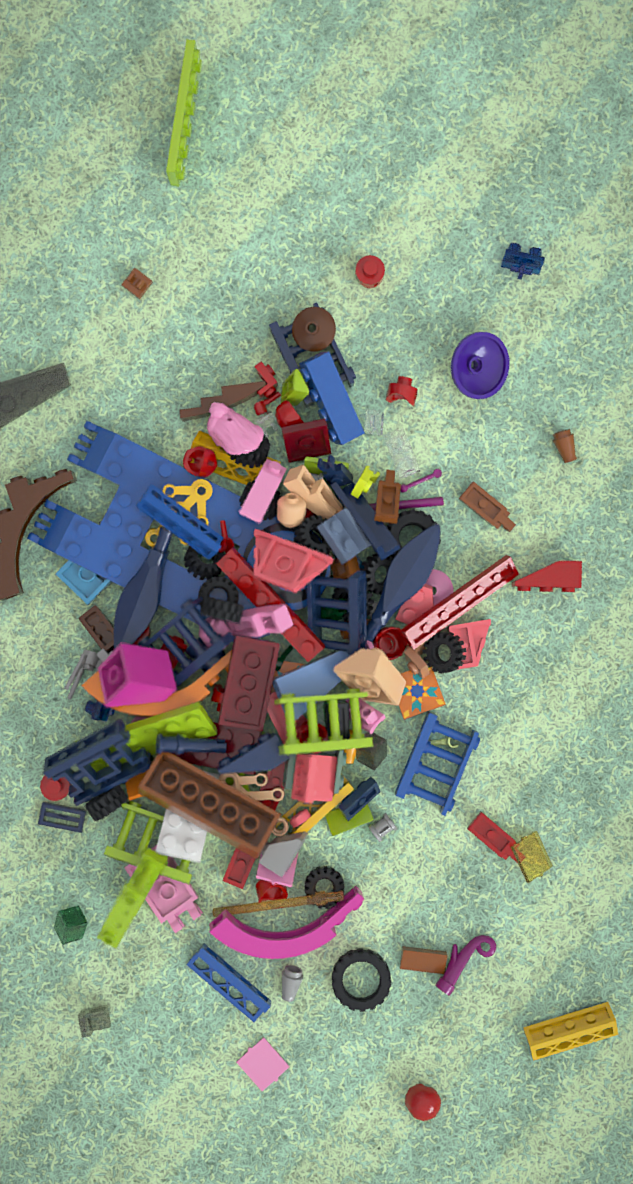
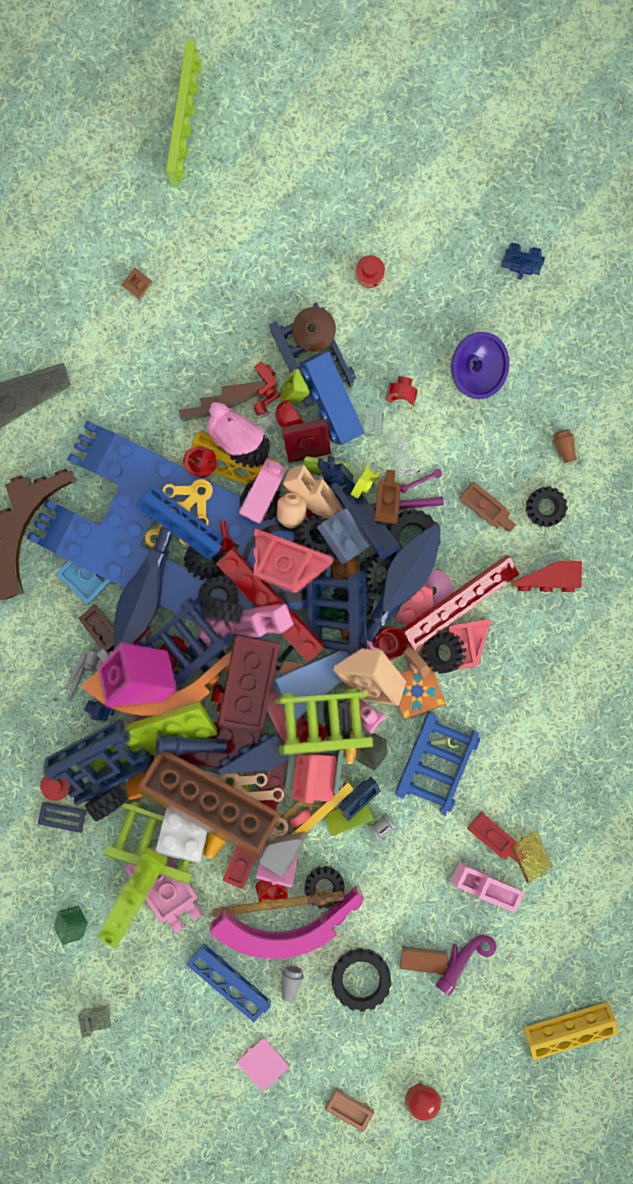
none -> light orange cone [202,832,226,859]
none -> nougat tile [325,1088,374,1132]
none -> bright pink slope [450,862,525,912]
none -> black tyre [525,486,568,527]

